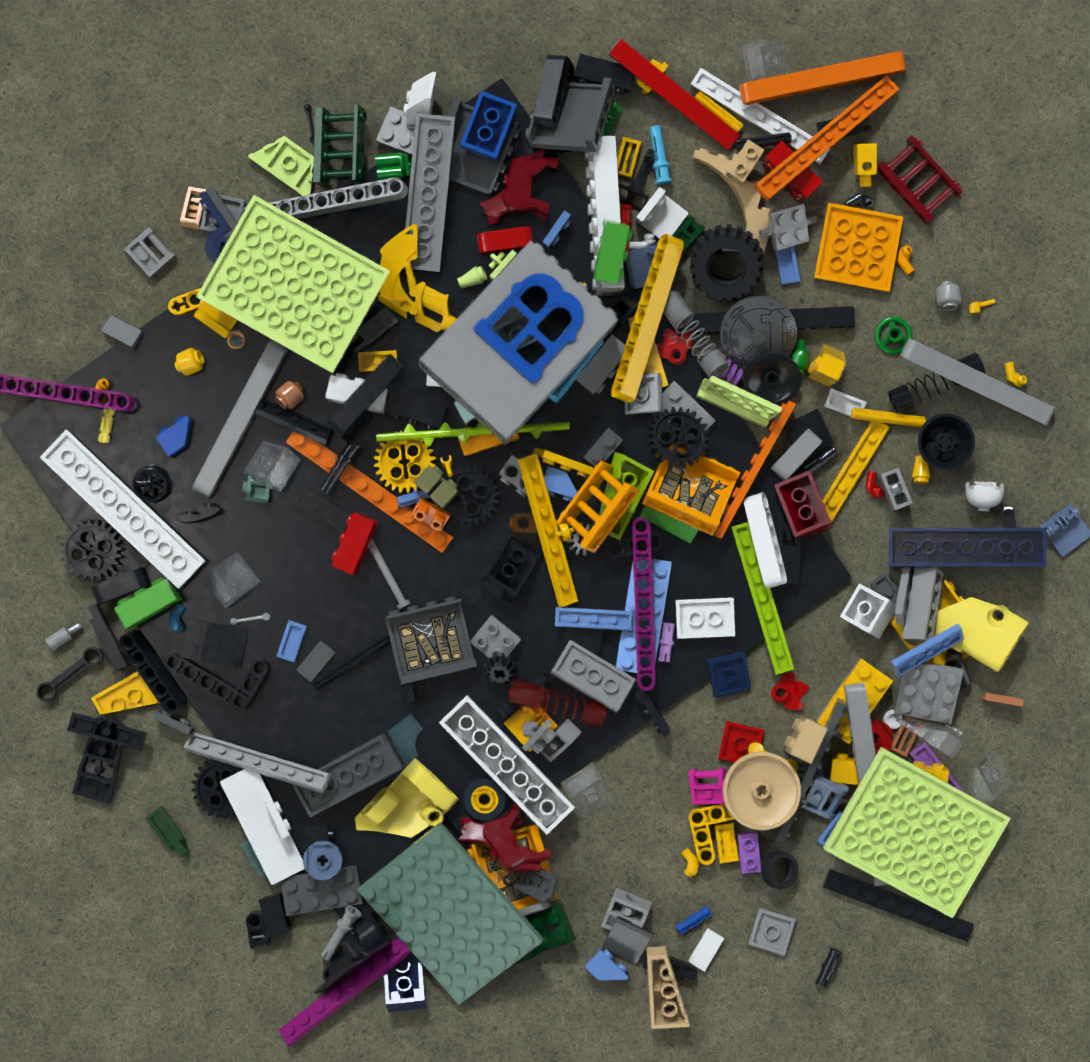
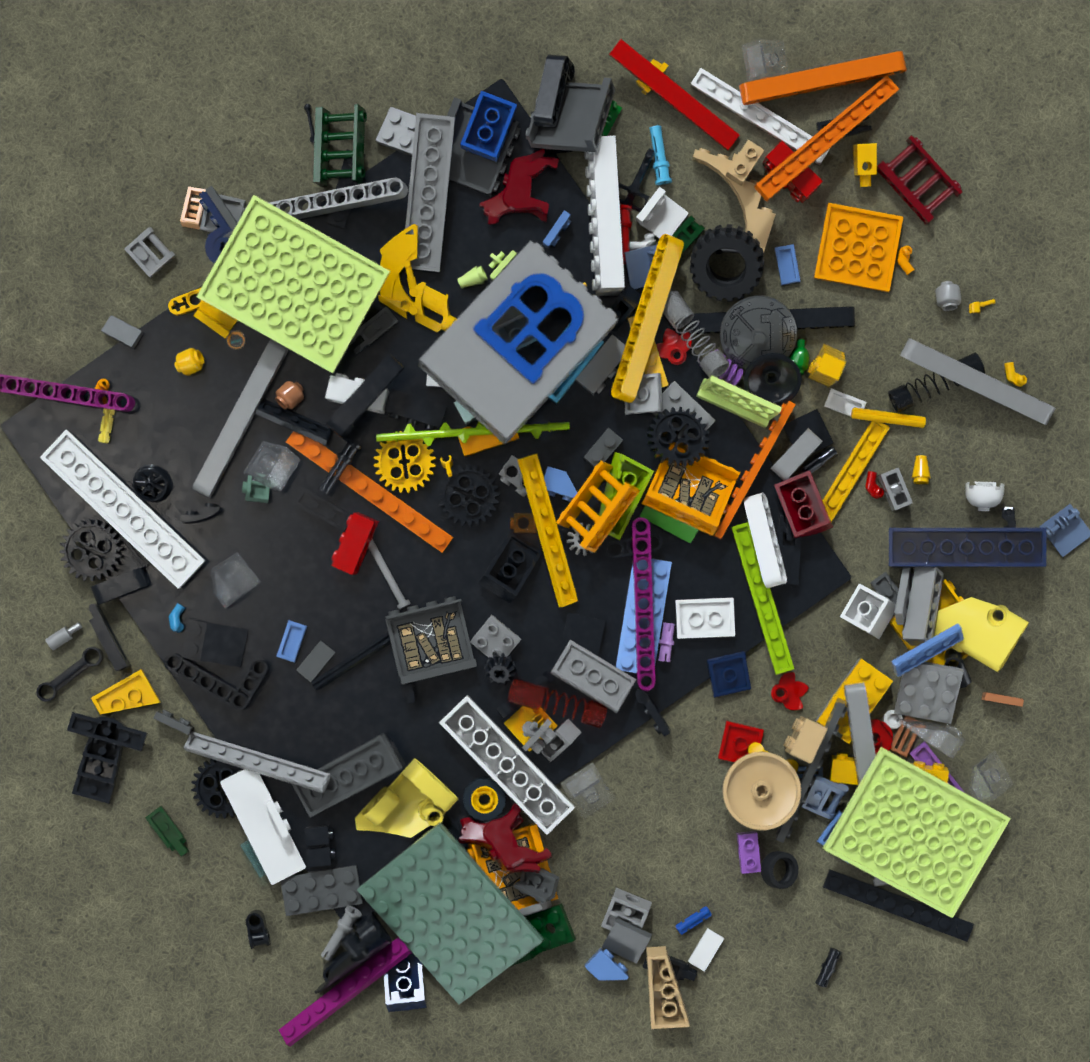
bright green brick [114,578,182,629] -> none
black beam [119,629,187,714] -> none
blue slope [155,415,192,458] -> none
light grey hinge [230,613,270,625] -> none
yellowish green wing [248,136,314,196] -> none
black hinge [259,892,292,937] -> none
sand blue plate [303,840,343,880] -> none
yellow plate [358,350,397,372] -> none
green piece [375,153,411,181] -> none
clear light blue tile [387,714,423,768] -> none
medium blue axle [397,489,434,508] -> none
white slope [403,72,436,125] -> none
orange hips [411,498,451,531] -> none
olive piece [414,465,459,509] -> none
red beam [477,226,534,254] -> none
yellow wing [532,448,594,478] -> none
medium blue tile [555,607,633,631] -> none
yellow piece [556,523,574,541] -> none
black brick [574,54,634,95] -> none
bright green wedge [593,219,632,284] -> none
yellow tile [617,137,641,179] -> none
yellow arm [681,847,699,877] -> none
yellow beam [688,804,735,865] -> none
dark pink plate [689,768,727,805] -> none
yellow axle [695,91,743,133] -> none
yellow plate [714,822,739,864] -> none
black axle [736,132,792,150] -> none
light grey tile [748,907,796,956] -> none
light grey plate [759,203,817,250] -> none
black arm [844,193,874,208] -> none
green piece [874,317,913,355] -> none
black piece [918,413,975,471] -> none

